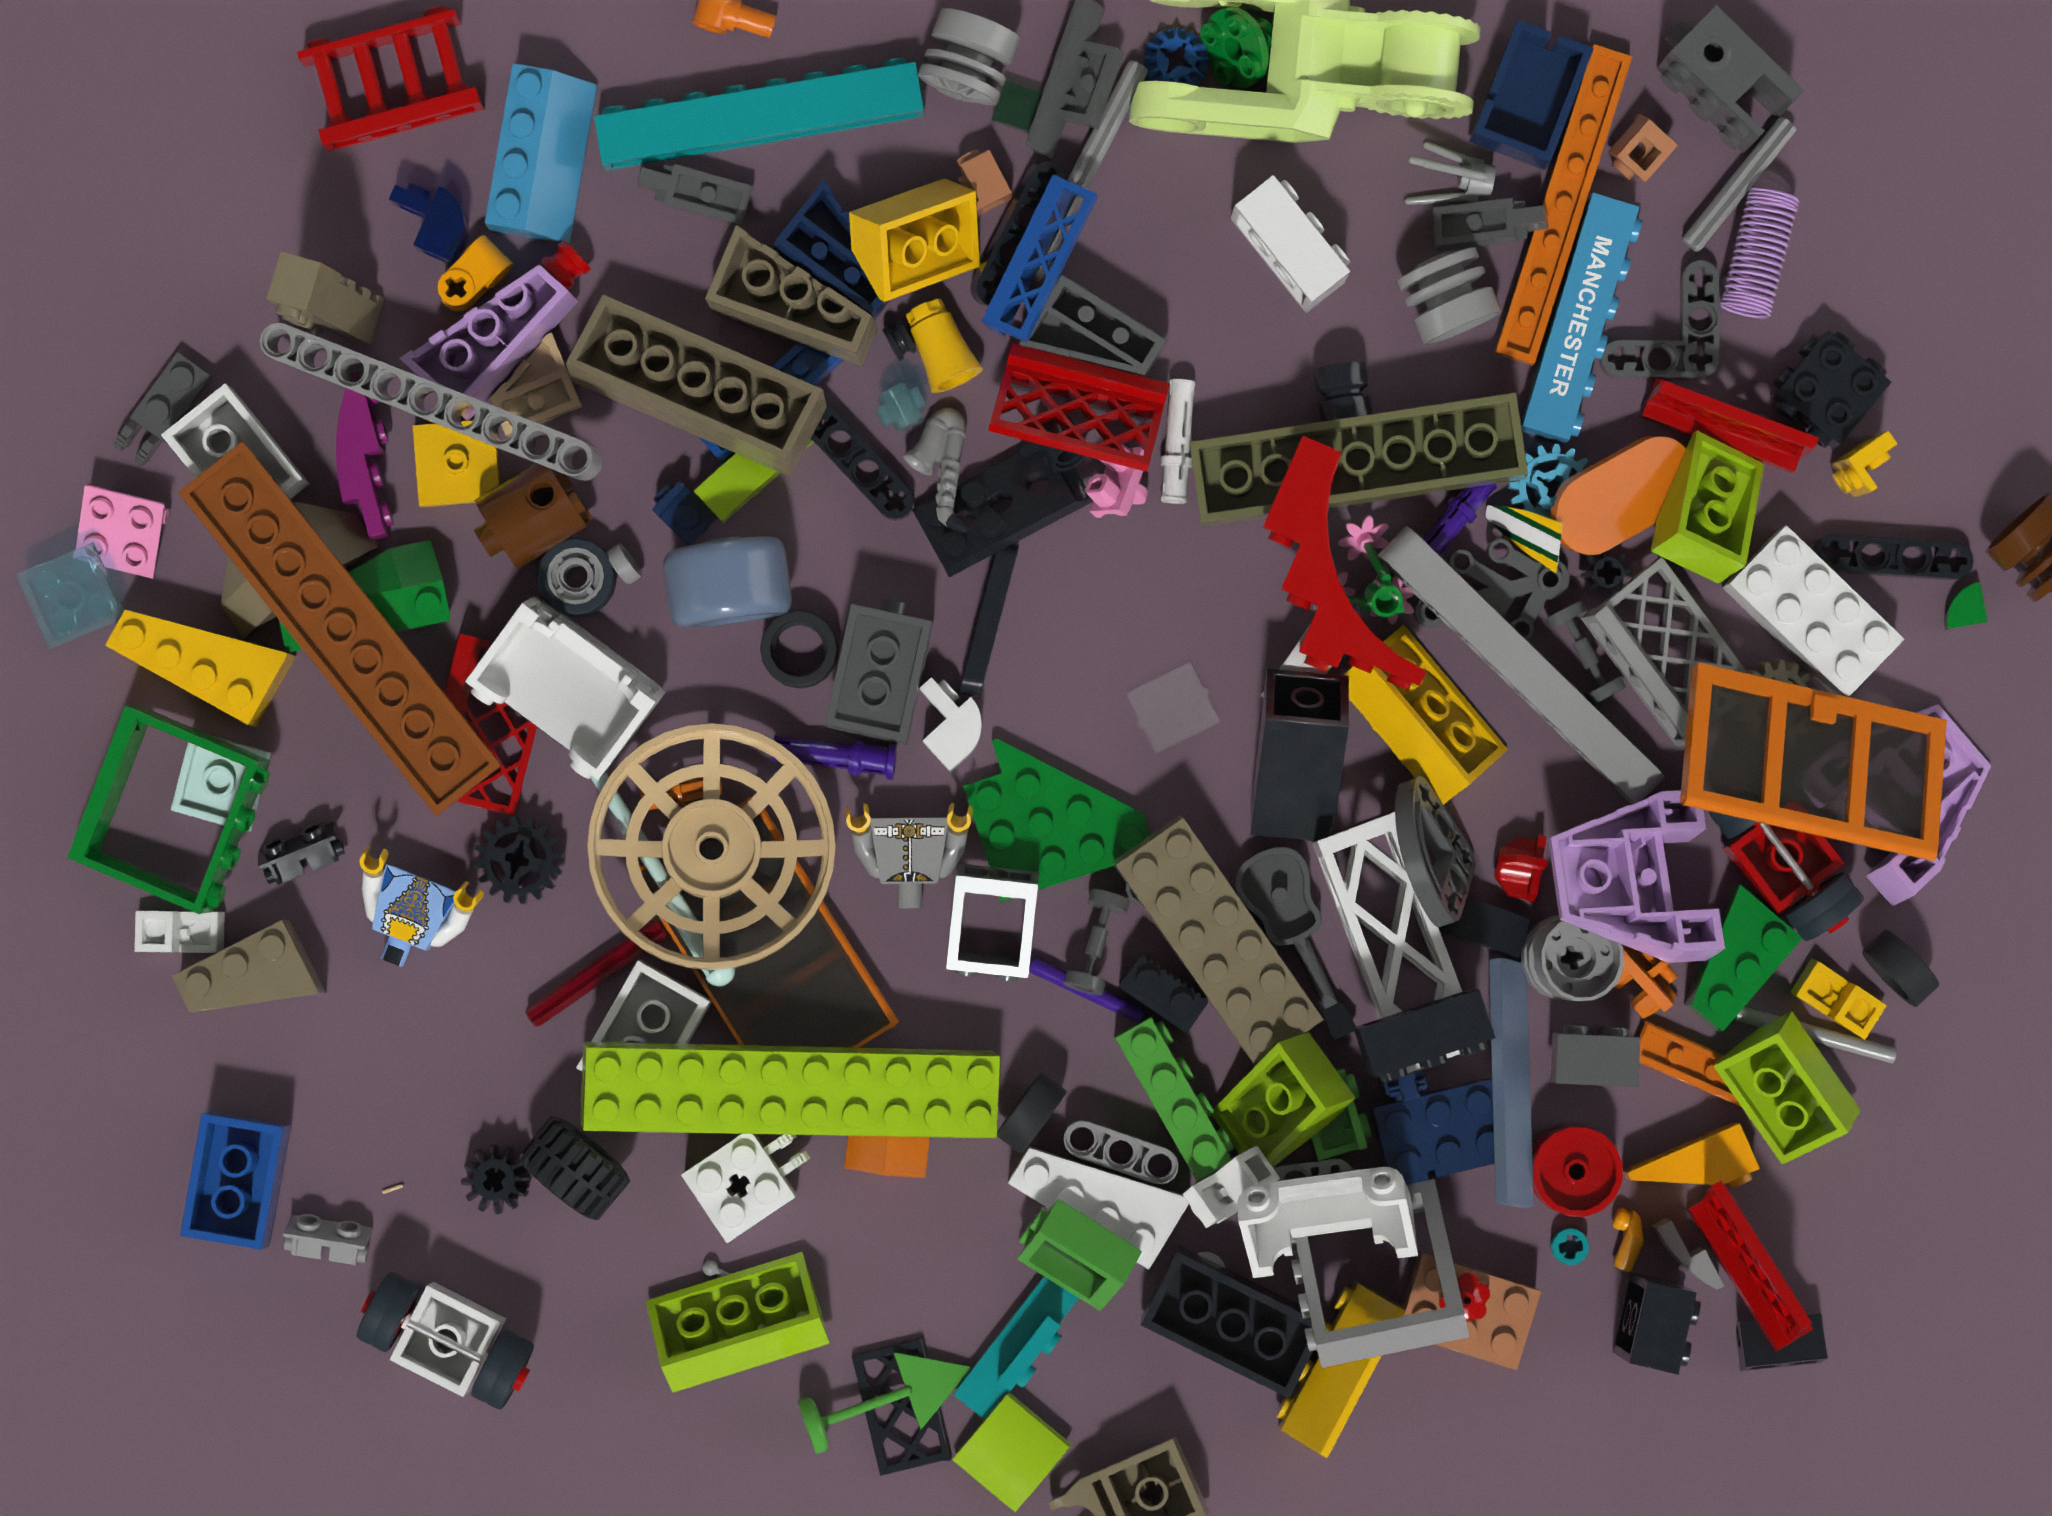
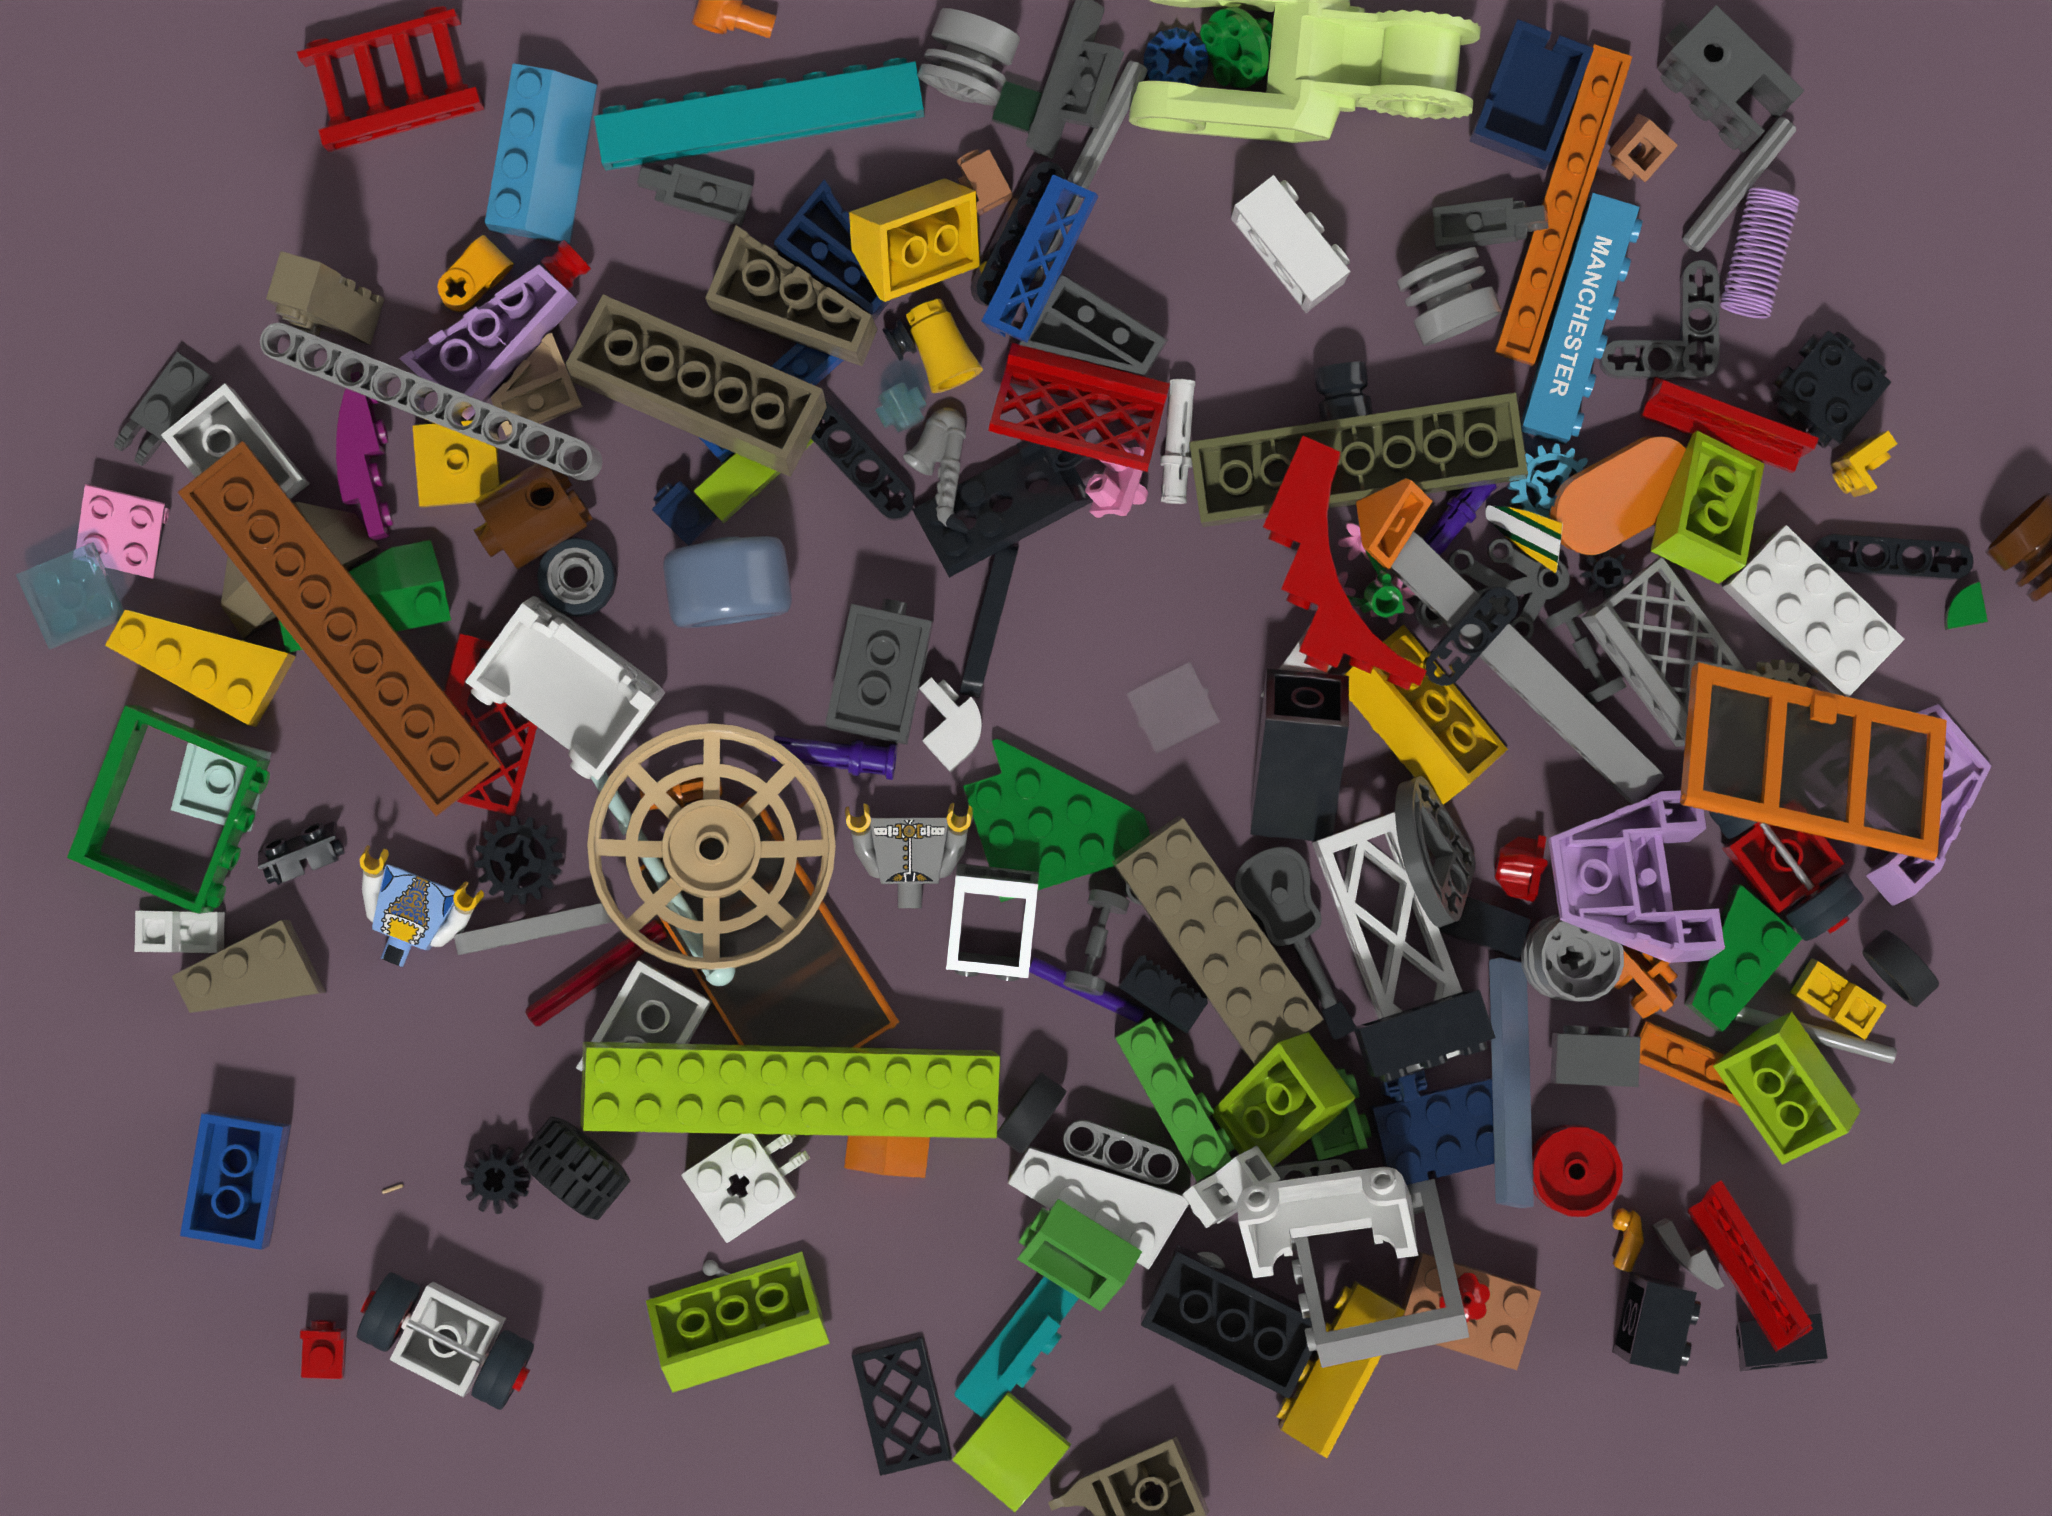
light grey hinge [283,1214,373,1266] -> none
clear blue brick [389,183,469,266] -> none
light grey tile [607,543,643,585] -> none
black tyre [760,610,839,689] -> none
bright green piece [797,1352,972,1455] -> none
light grey plant [1404,141,1496,205] -> none
teal bush [1550,1227,1589,1265] -> none
light orange slope [1623,1122,1760,1188] -> none
none -> red bracket [300,1320,347,1379]
none -> light grey beam [454,903,613,955]
none -> orange slope [1356,478,1432,569]
none -> black beam [1423,587,1518,686]

